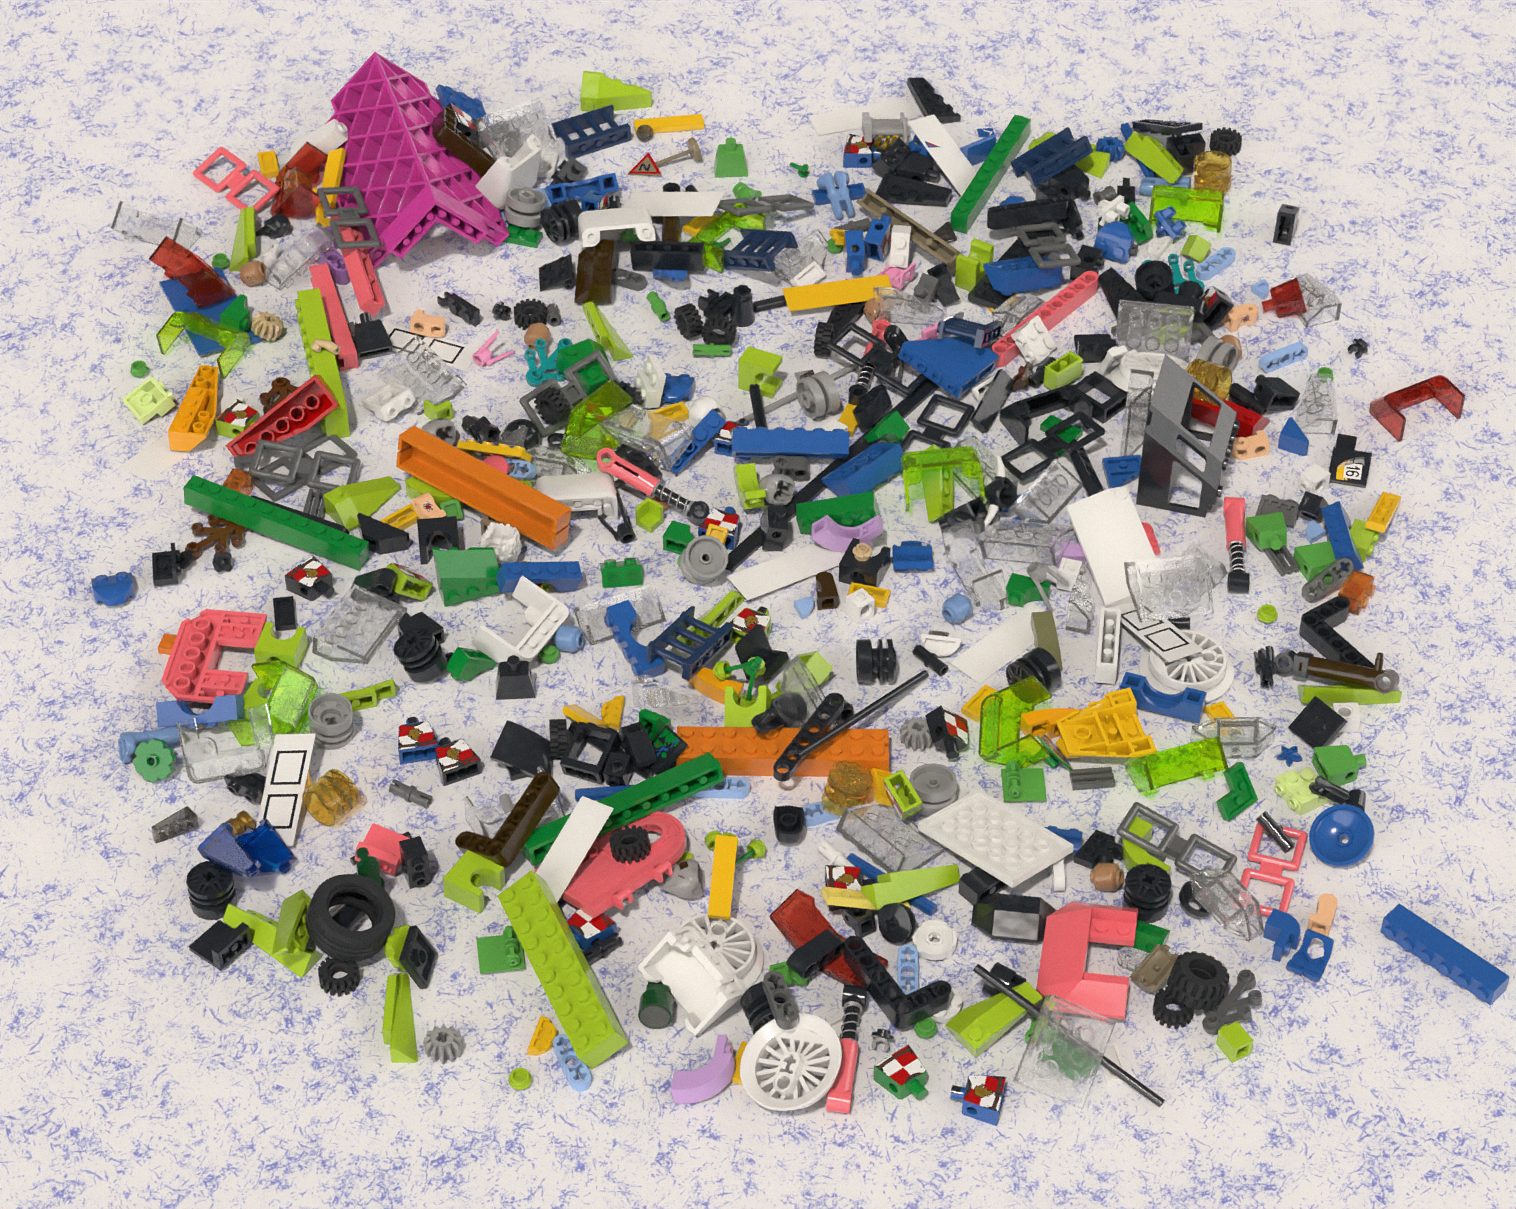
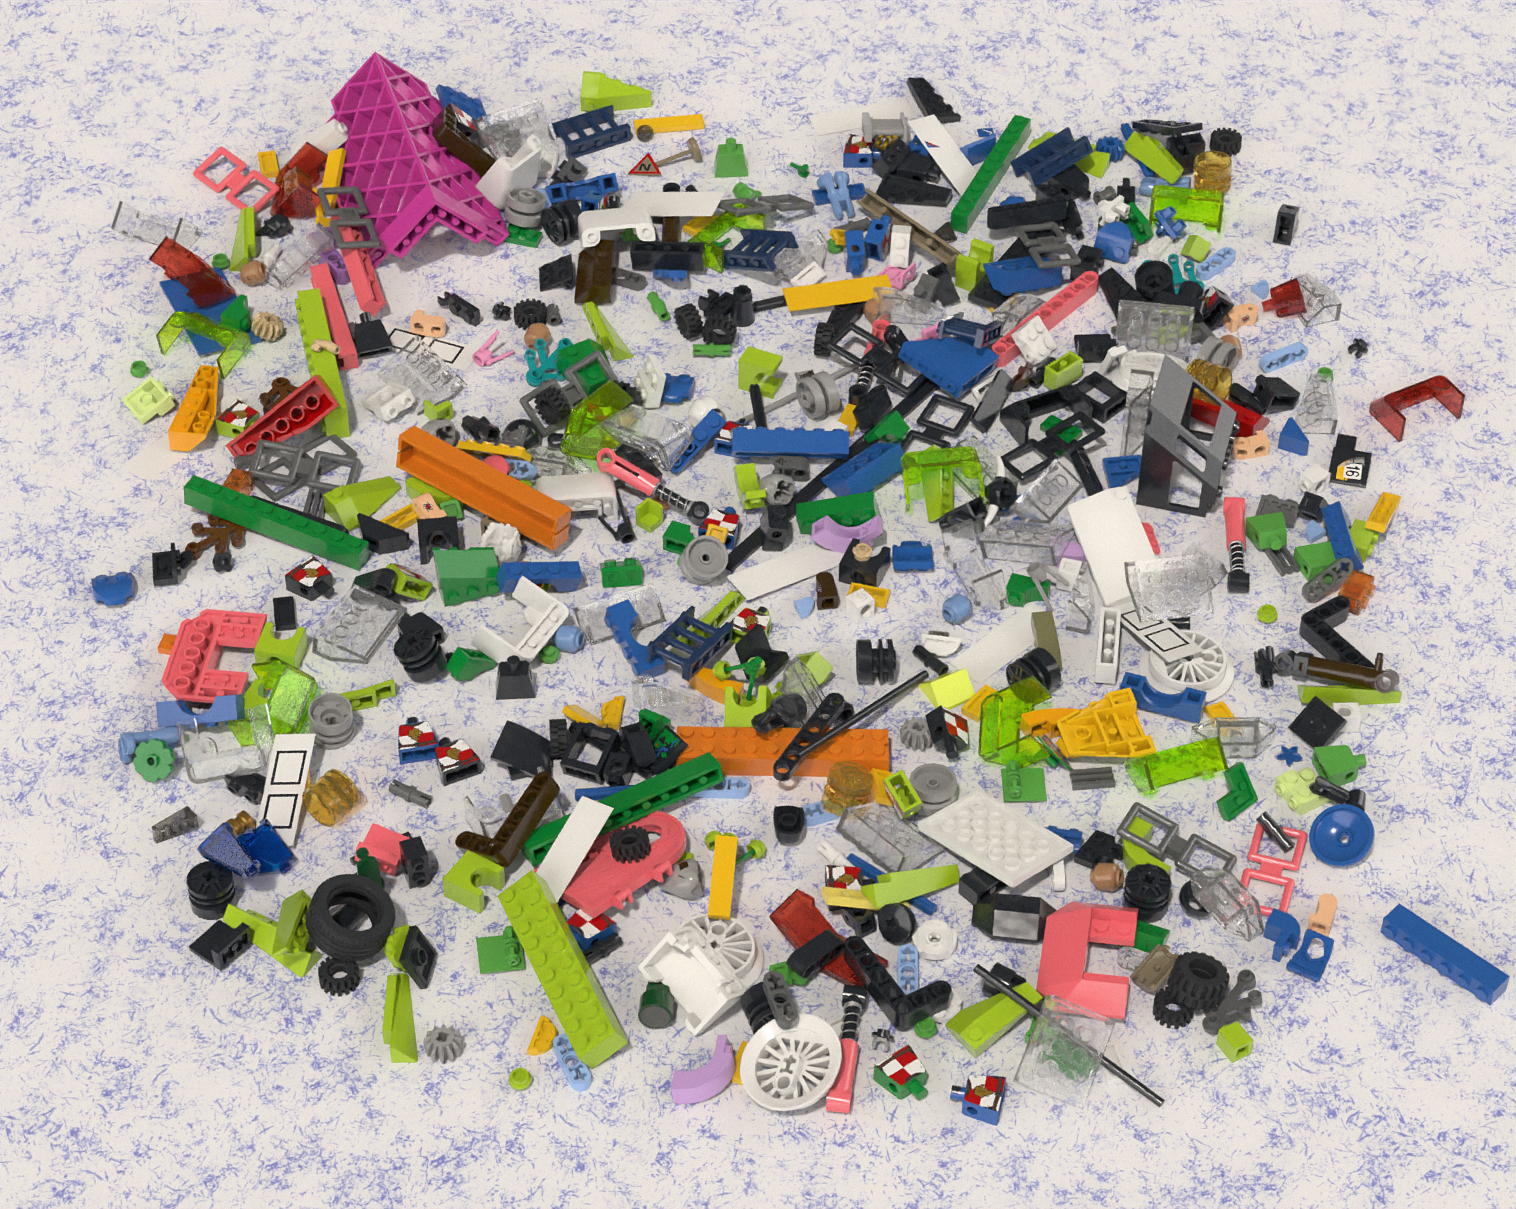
yellow tile [648,402,689,429] -> none
none -> neon yellow slope [919,669,975,710]

